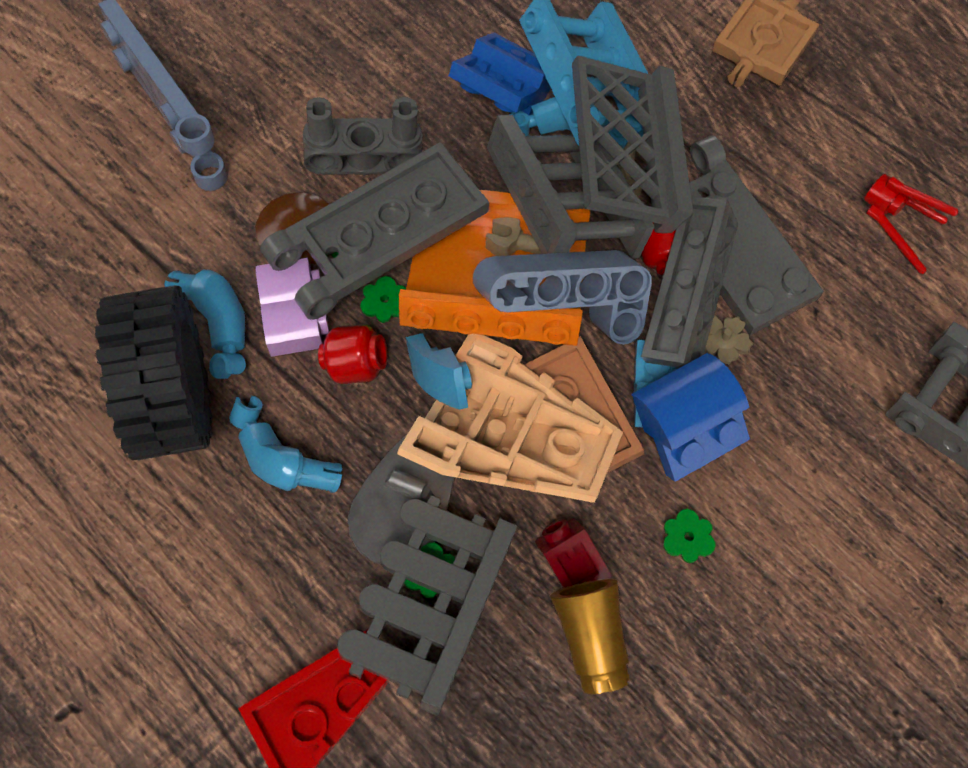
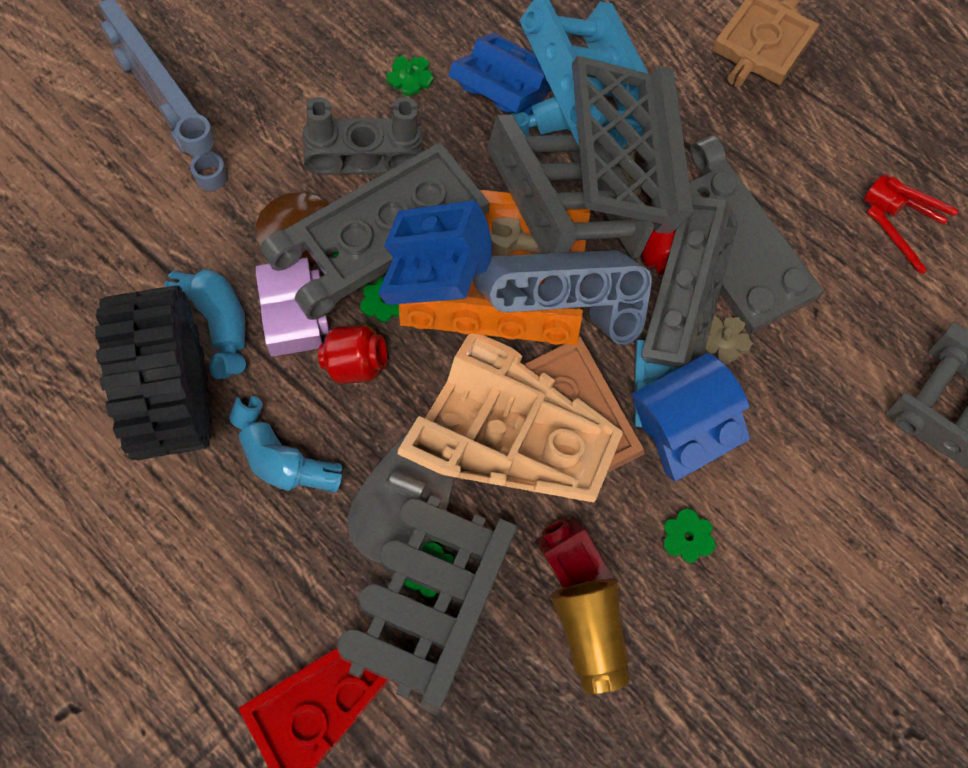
dark azure slope [406,333,472,410] -> none
none -> blue brick [378,200,492,305]
none -> green plant [386,55,434,96]

